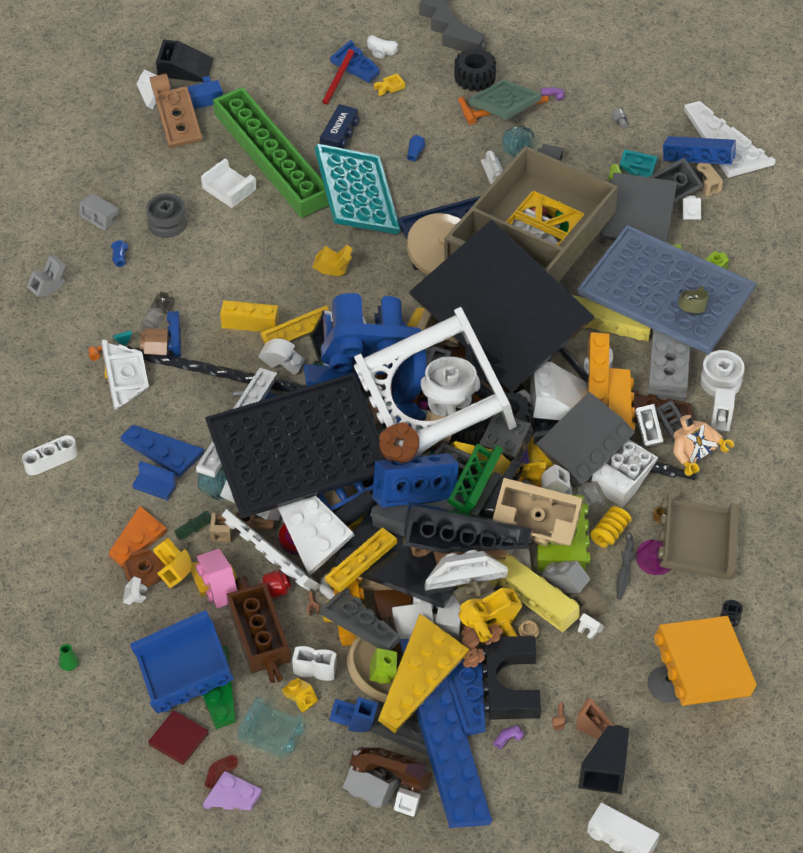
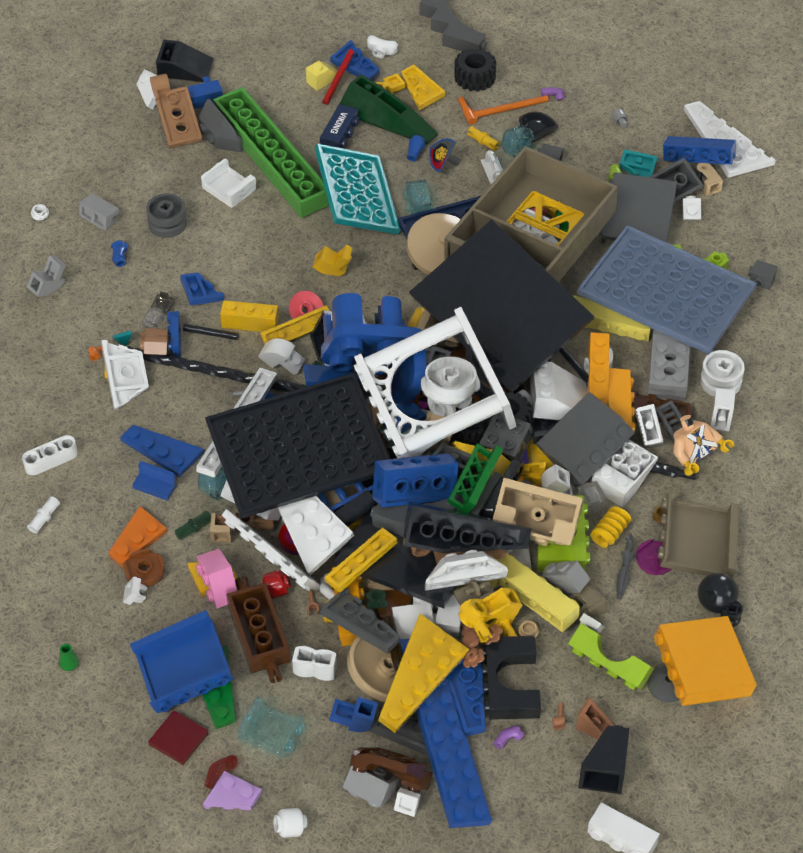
yellow brick [153,538,192,588] -> none
yellow bracket [281,678,318,712] -> none
lime brick [370,648,397,684] -> none
dark orange plate [379,422,420,463] -> none
sand green plate [469,79,541,119] -> none
olive hair [677,286,709,314] -> none
none -> white pin [27,496,60,534]
none -> white plate [31,204,49,220]
none -> blue wing [180,272,224,305]
none -> black bar [183,324,238,340]
none -> dark grey wedge [198,99,243,152]
none -> white head [273,808,307,838]
none -> coral dish [289,291,323,319]
none -> light yellow slope [306,61,343,91]
none -> dark green wedge [339,75,438,145]
none -> clear green plate [366,589,388,609]
none -> yellow wing [401,64,445,110]
none -> clear light blue brick [403,179,433,214]
none -> shield [429,138,460,173]
none -> yellow pin [467,126,500,151]
none -> black hat [519,111,558,143]
none -> lime arch [568,623,654,690]
none -> black brick [698,573,739,614]
none -> dark grey brick [748,260,778,290]

